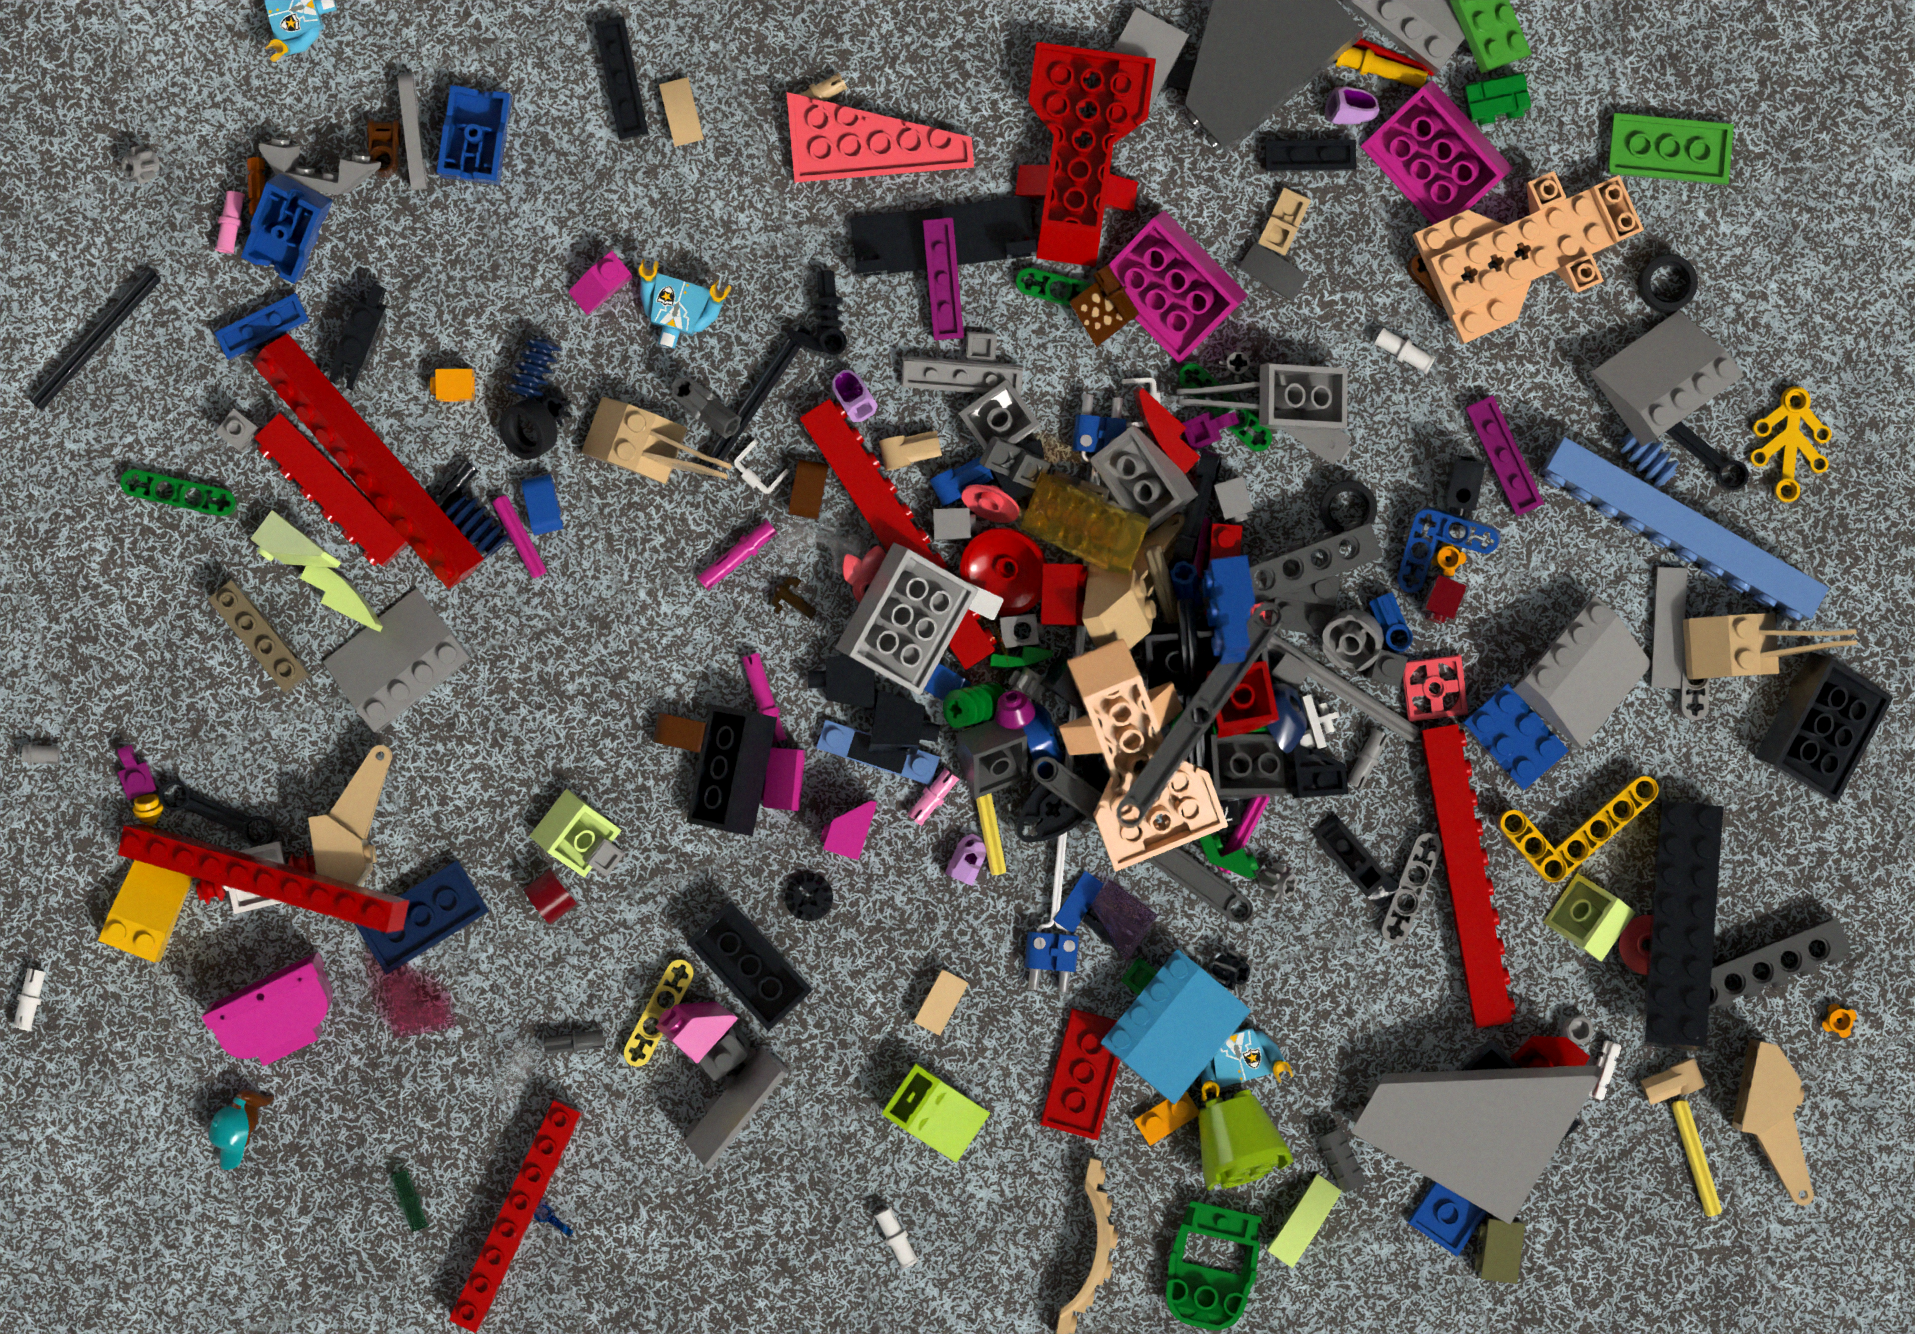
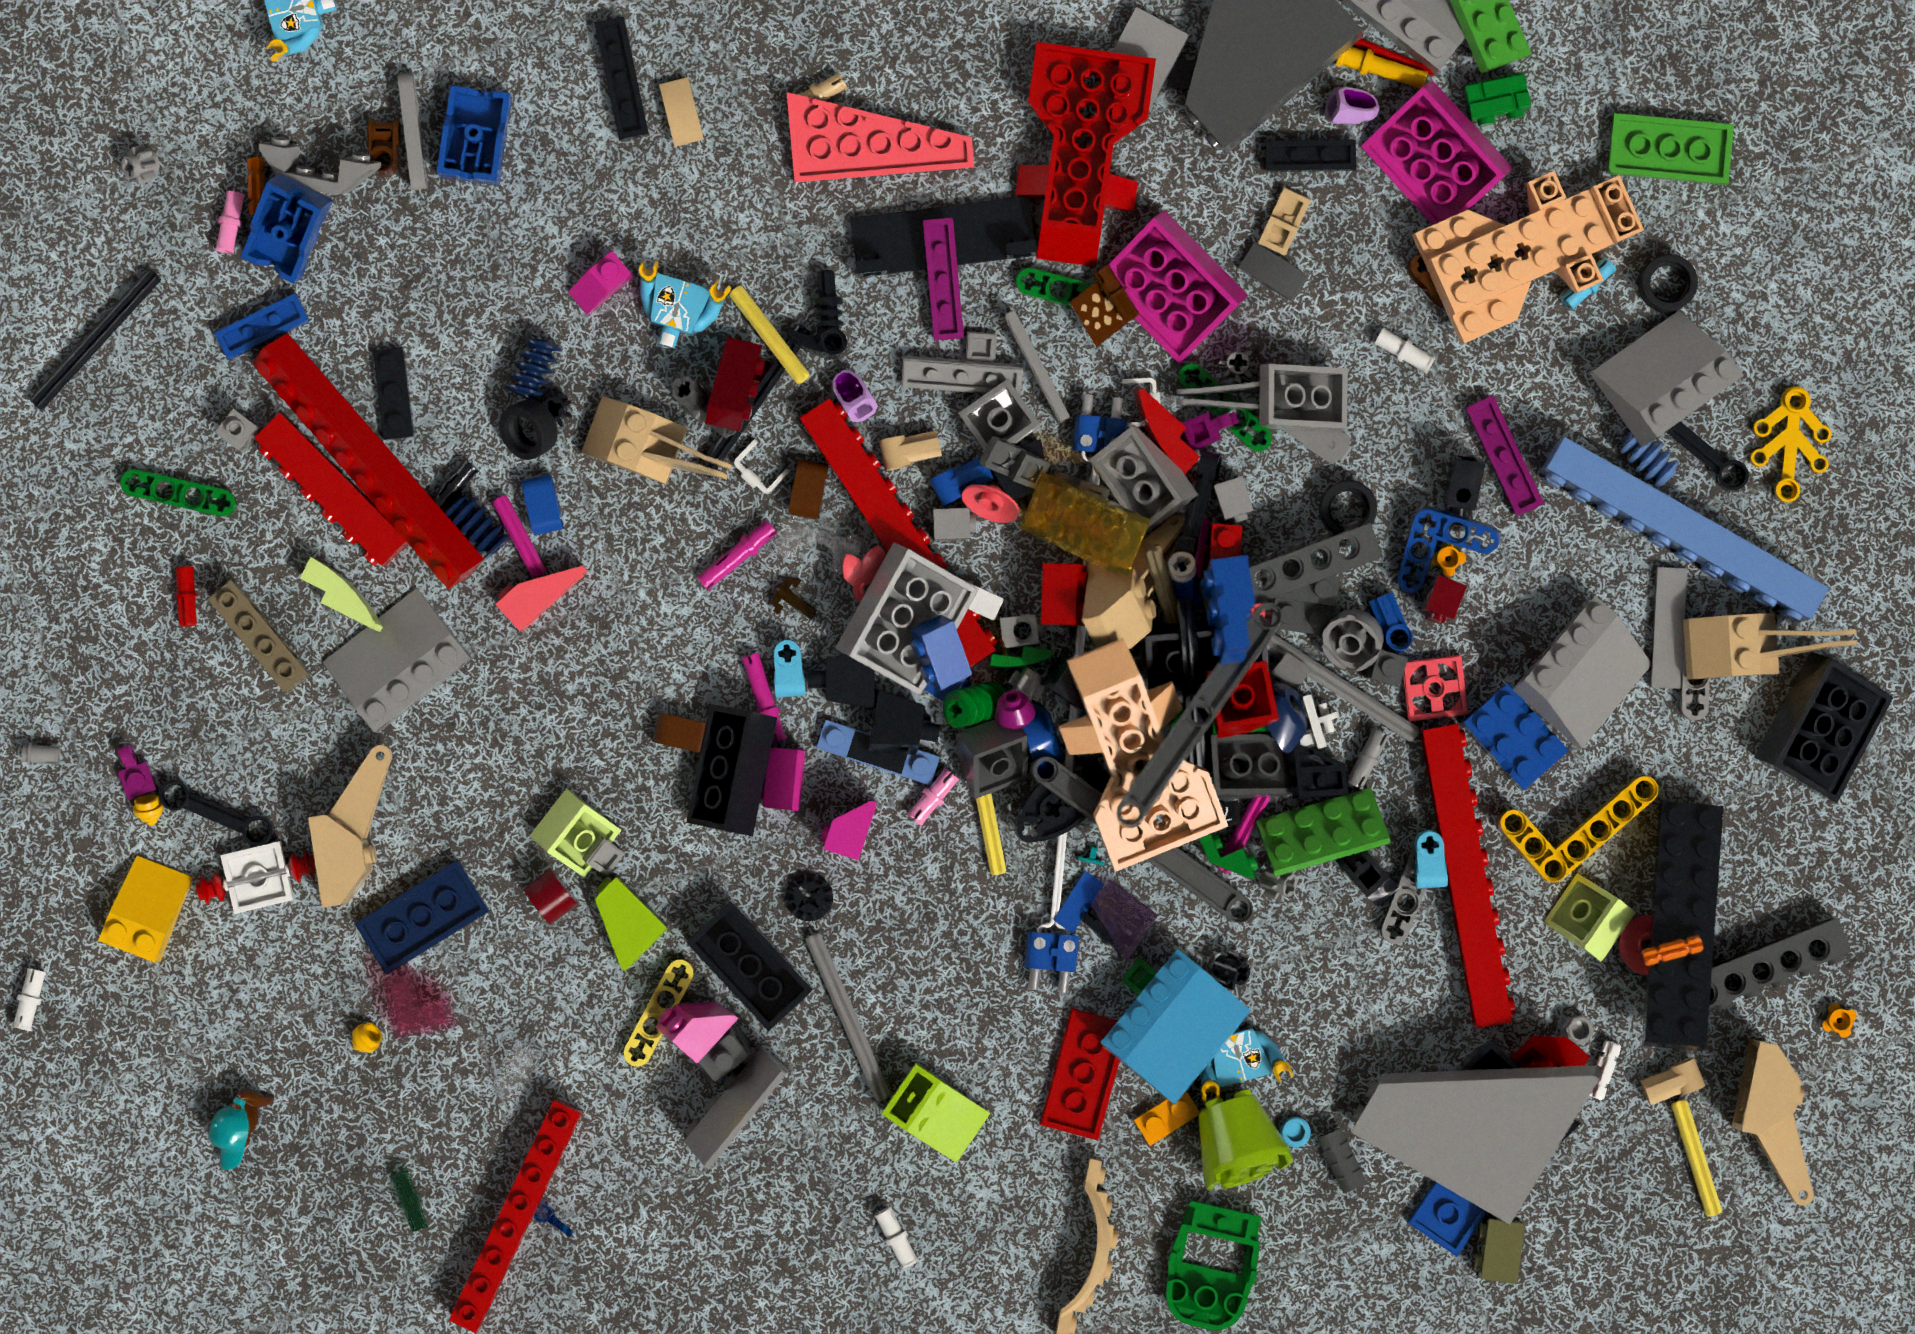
red brick [118,824,409,933] -> none
dark pink container [202,951,333,1067] -> none
yellowish green slope [250,510,341,568] -> none
black hinge [329,284,387,391] -> none
light orange brick [430,369,475,402] -> none
dark grey axle [544,1029,605,1054] -> none
tan slope [913,968,969,1036] -> none
lavender rock [945,834,986,886] -> none
red dish [960,527,1047,616] -> none
yellowish green slope [1266,1174,1342,1268] -> none
none -> red axle [174,566,198,627]
none -> yellow plate [351,1023,382,1053]
none -> black plate [373,347,415,441]
none -> coral slope [495,565,589,632]
none -> lime slope [595,877,669,971]
none -> dark red brick [705,337,766,432]
none -> light yellow axle [729,286,810,384]
none -> medium azure piece [774,640,806,698]
none -> light grey axle [806,933,891,1102]
none -> brick [910,615,973,690]
none -> light grey tile [1004,310,1070,424]
none -> teal piece [1077,845,1105,867]
none -> white bush [1168,551,1196,583]
none -> bright green plate [1256,788,1390,877]
none -> medium azure tile [1280,1116,1311,1147]
none -> medium azure piece [1414,830,1448,889]
none -> medium azure pin [1559,257,1616,311]
none -> orange axle [1642,935,1703,966]

